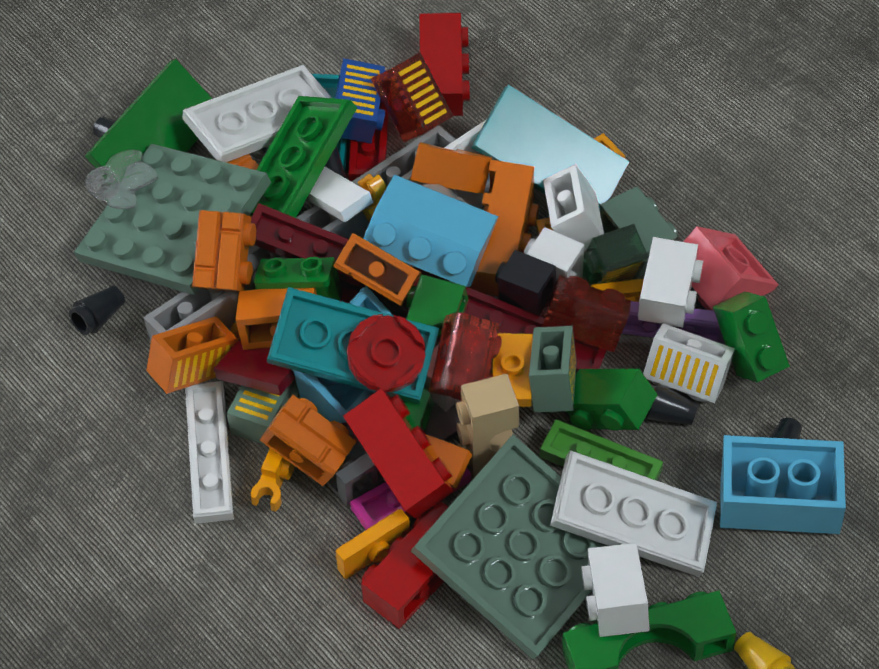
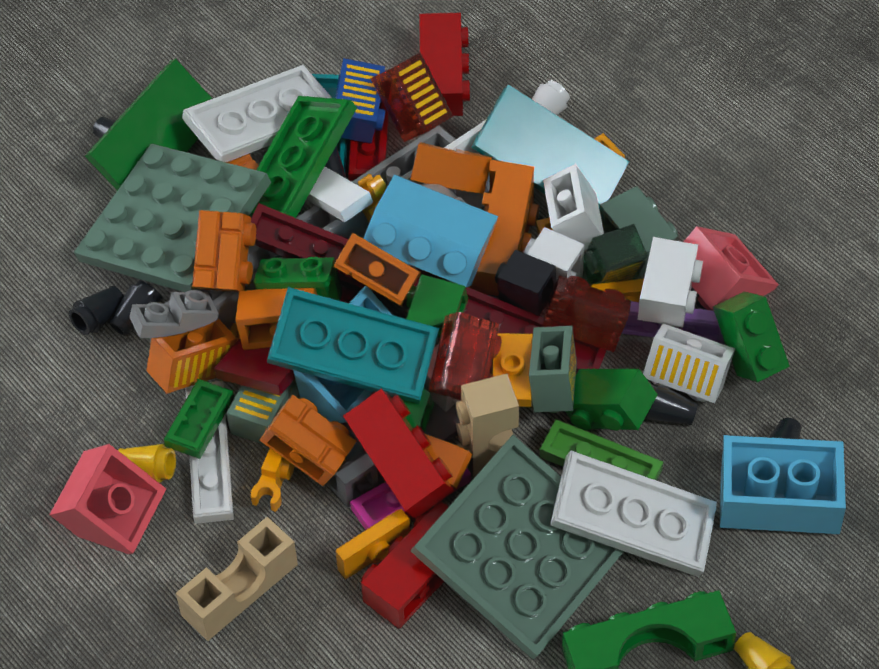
clear plate [85,149,158,209] -> none
red tile [346,314,426,392] -> none
white brick [581,543,649,637] -> none
none -> coral slope [49,444,166,554]
none -> black cone [109,280,162,336]
none -> yellow cone [118,444,176,483]
none -> light grey slope [130,290,219,338]
none -> green plate [164,379,234,459]
none -> tan arch [176,517,298,641]
none -> white cone [532,80,570,115]

